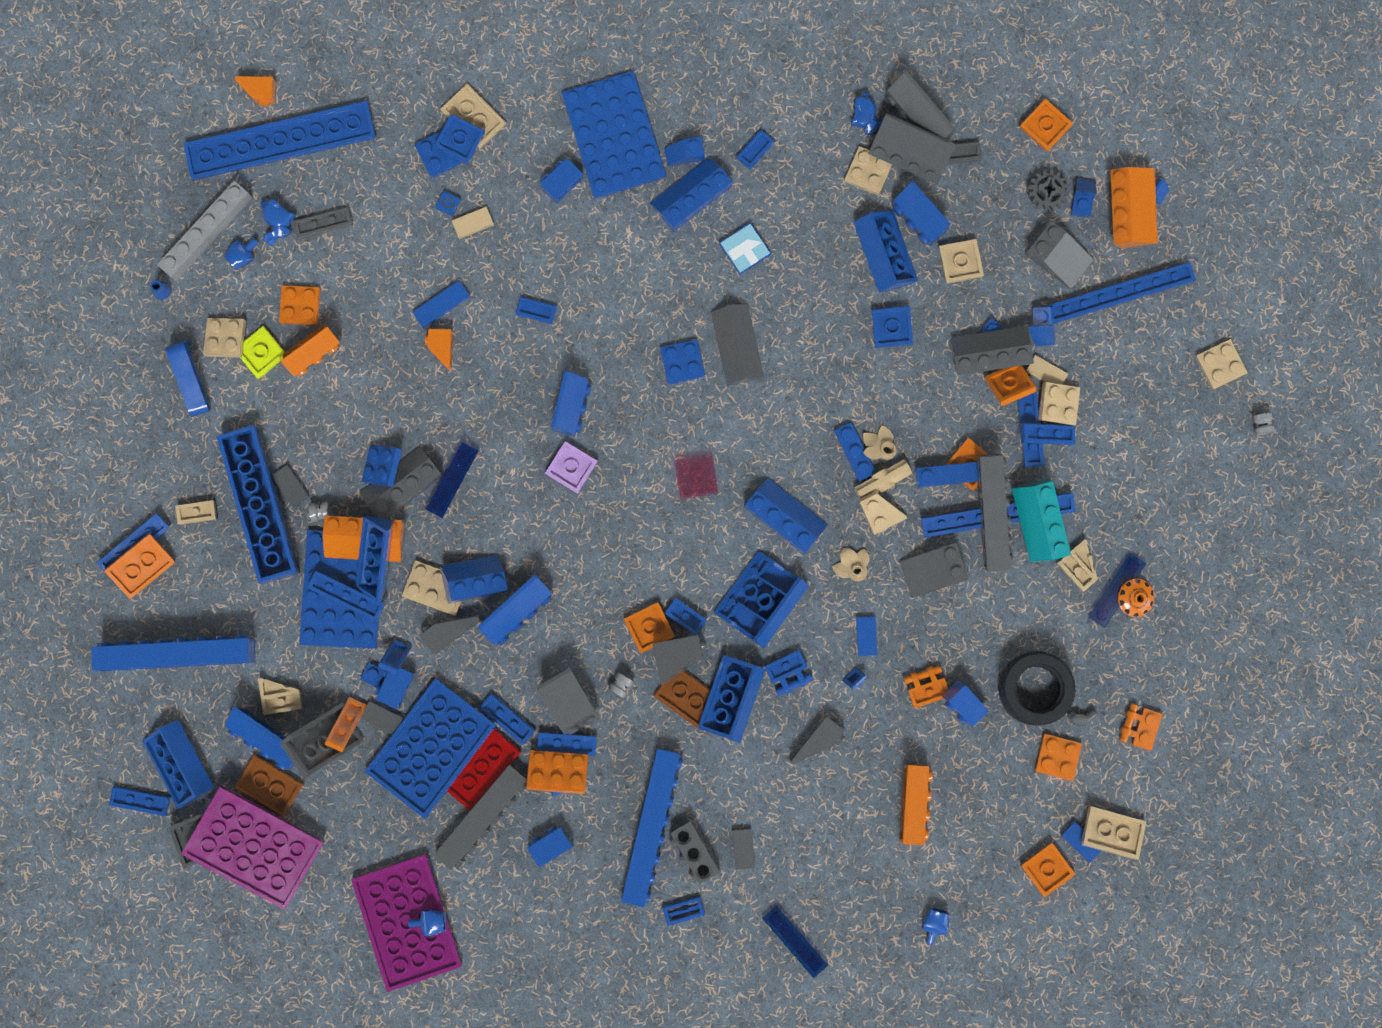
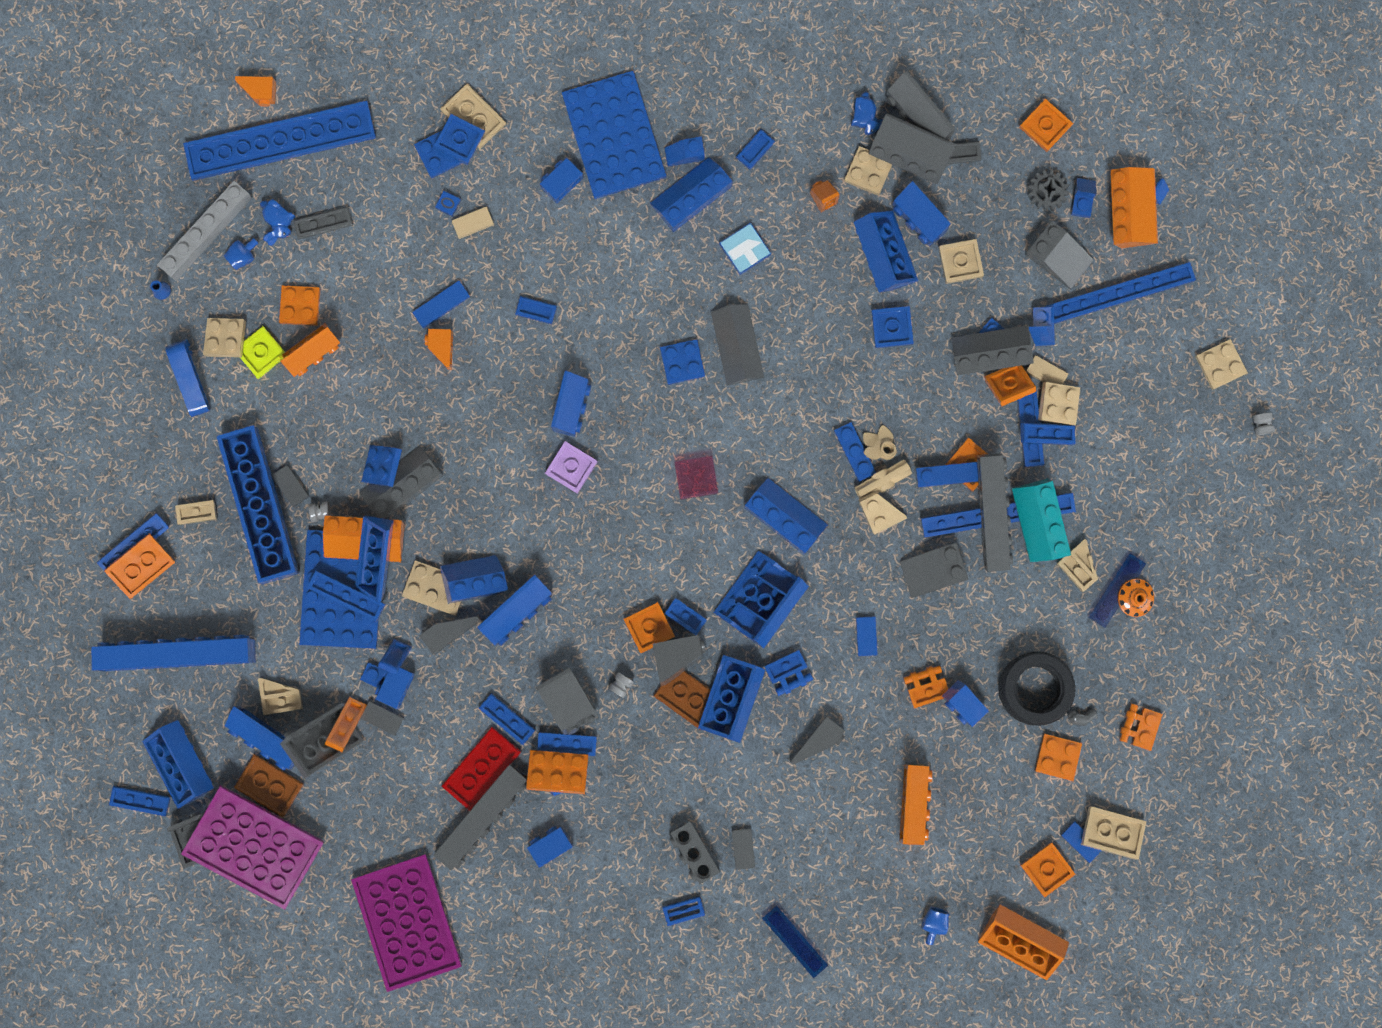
blue plate [365,678,497,819] -> none
blue piece [408,909,446,936] -> none
clear blue plate [425,442,479,518] -> none
blue brick [621,748,683,908] -> none
tan plate [832,548,870,582] -> none
blue slope [842,667,867,690] -> none
none -> orange slope [810,180,840,212]
none -> orange slope [978,904,1069,980]

